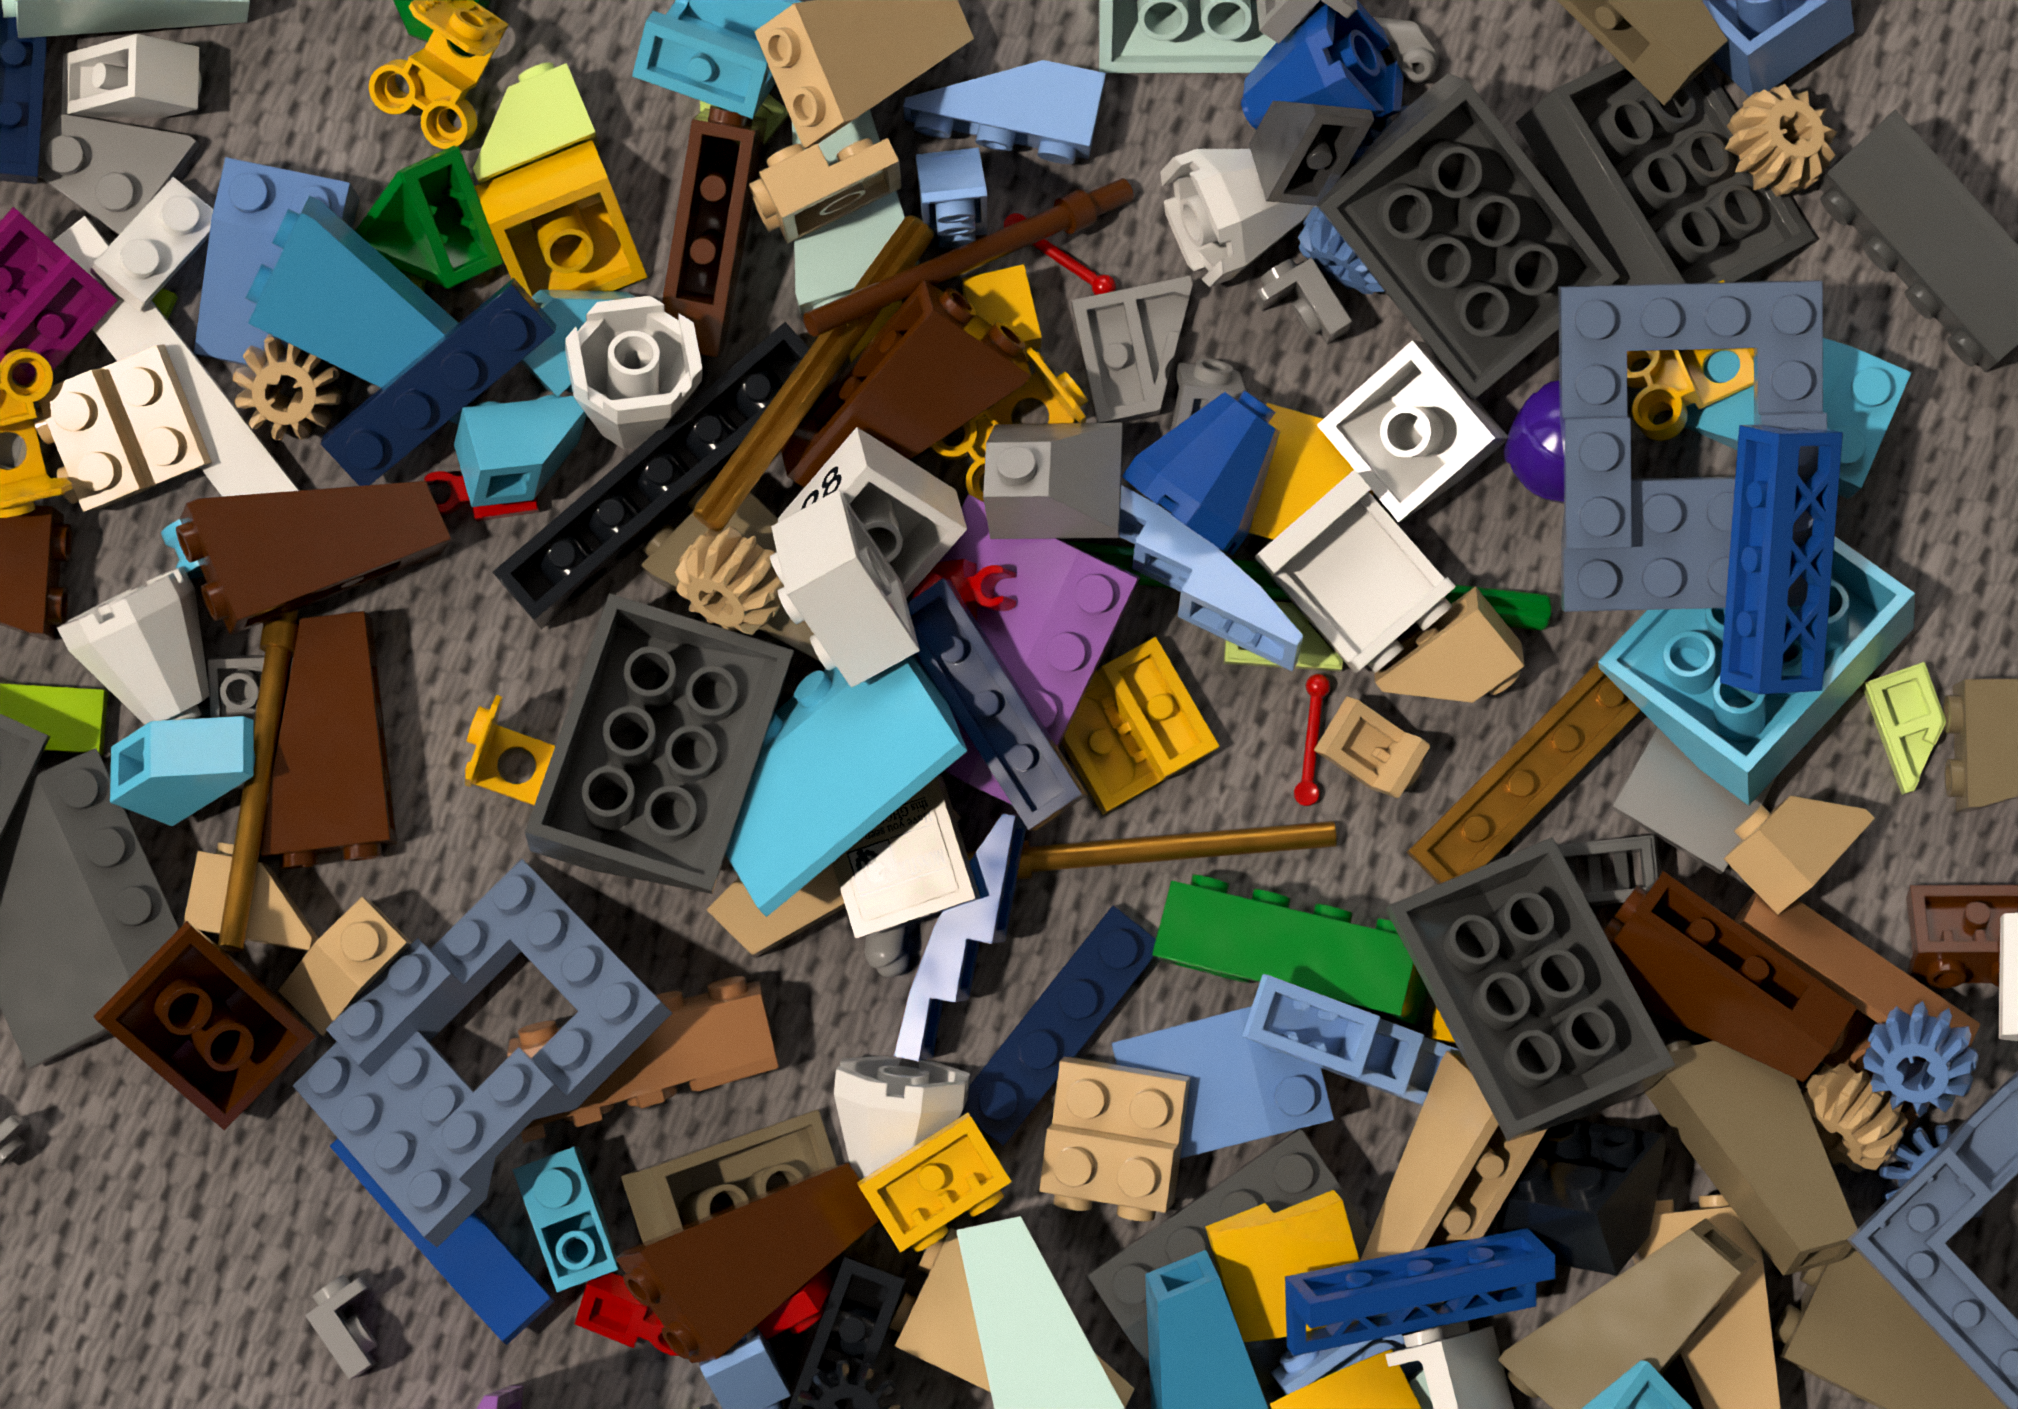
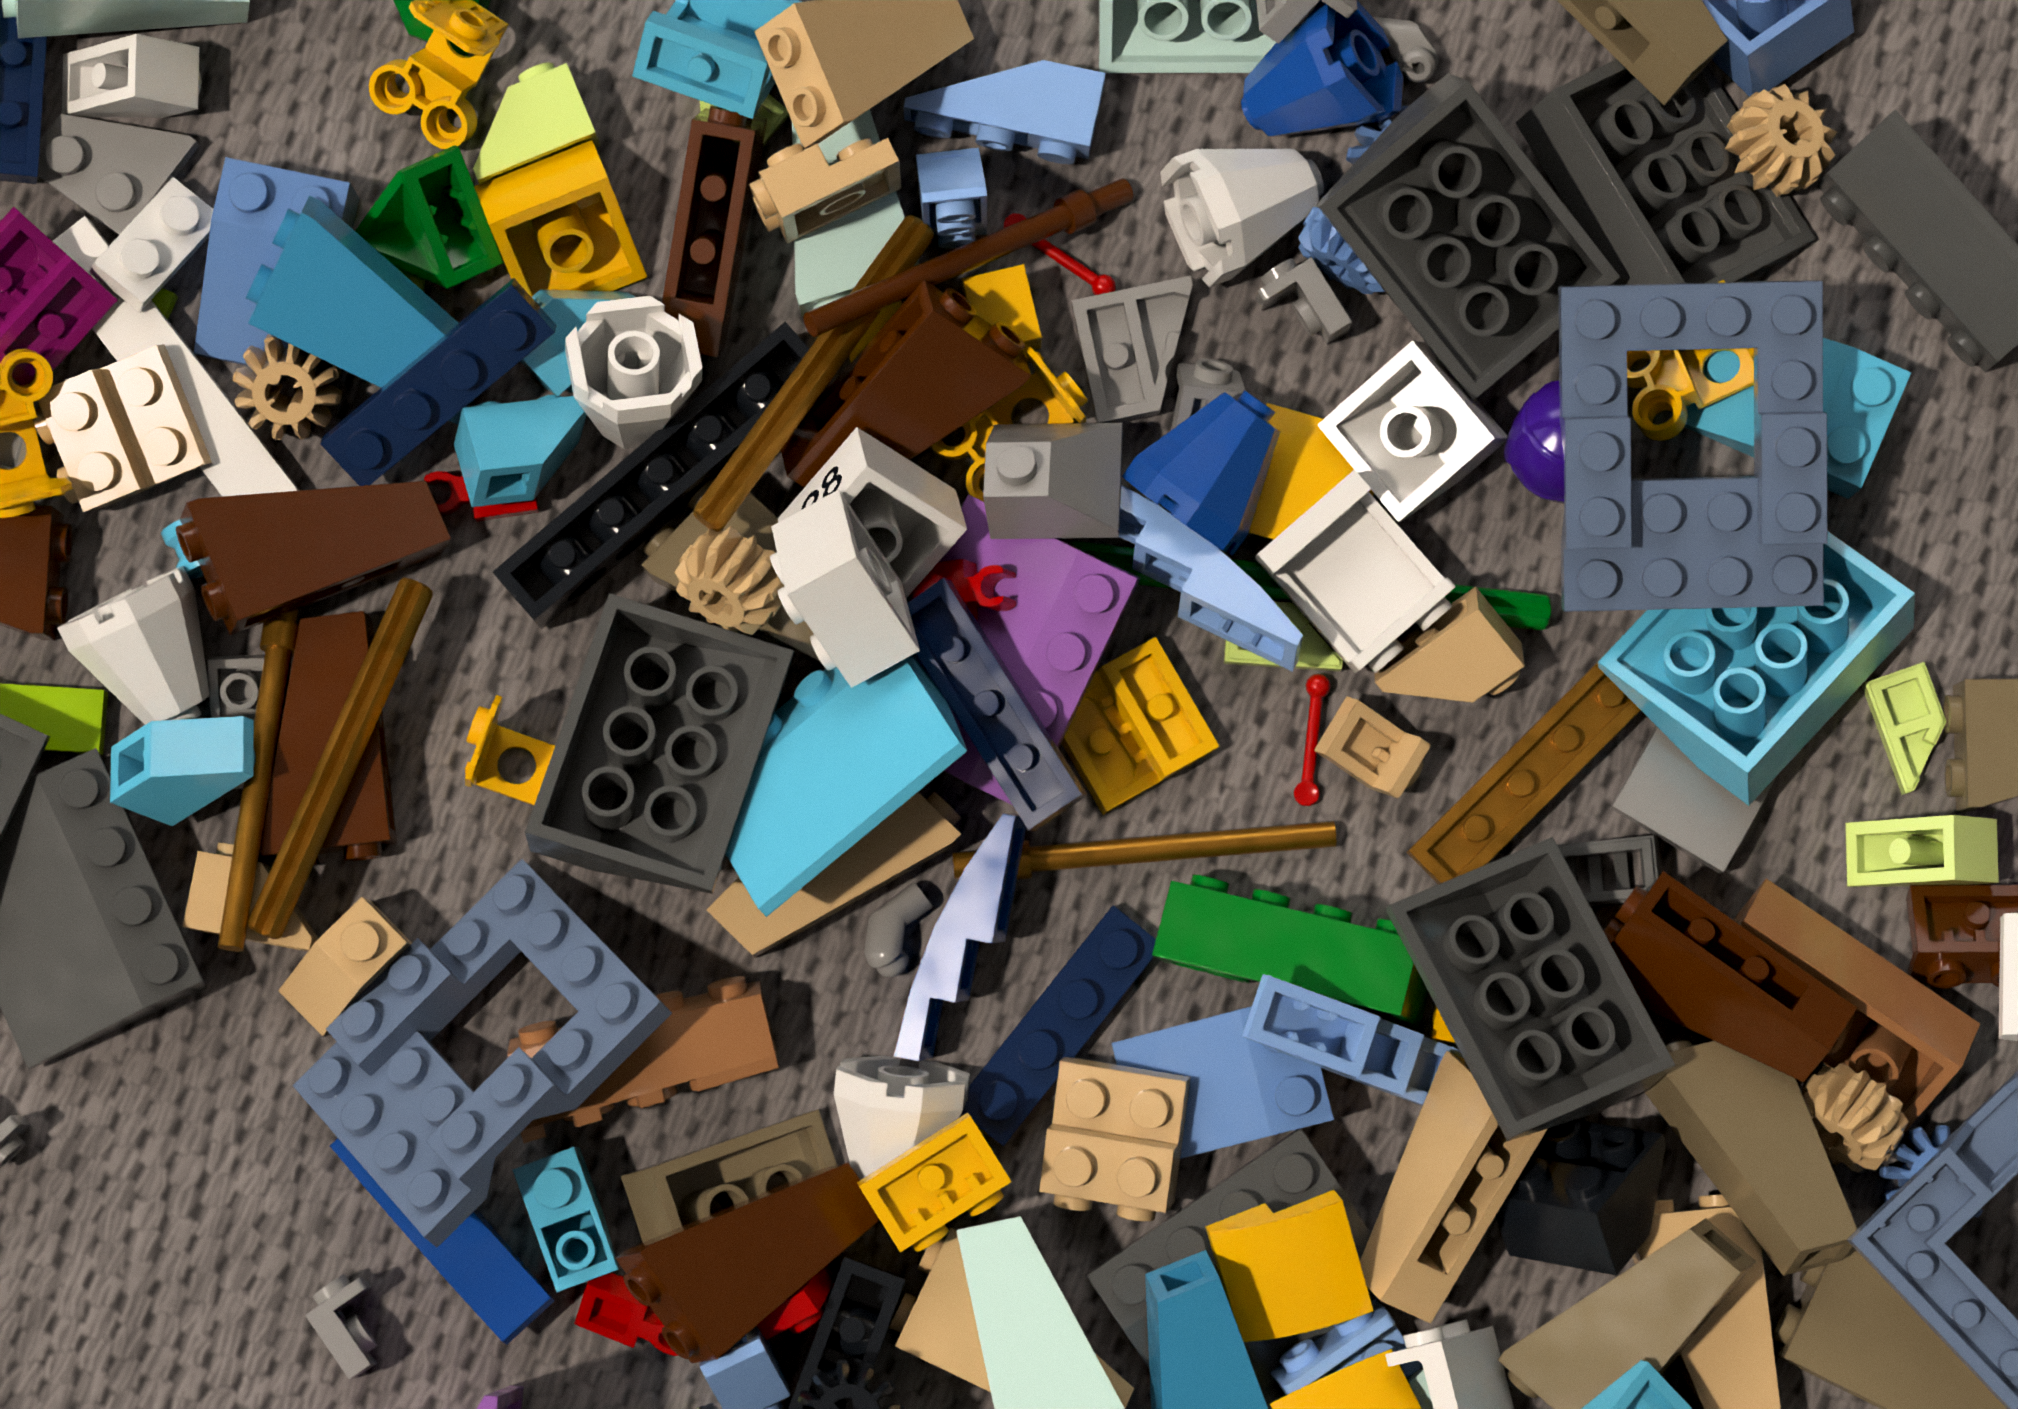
reddish brown slope [93,921,316,1131] -> none
tile [832,775,981,939] -> none
flat silver slope [1249,101,1374,206] -> none
blue fence [1285,1228,1555,1356] -> none
blue fence [1720,424,1843,694] -> none
tan slope [1724,796,1875,915] -> none
medium blue gear [1863,1000,1978,1117] -> none
none -> pearl gold axle [248,577,433,939]
none -> yellowish green slope [1845,815,1999,887]

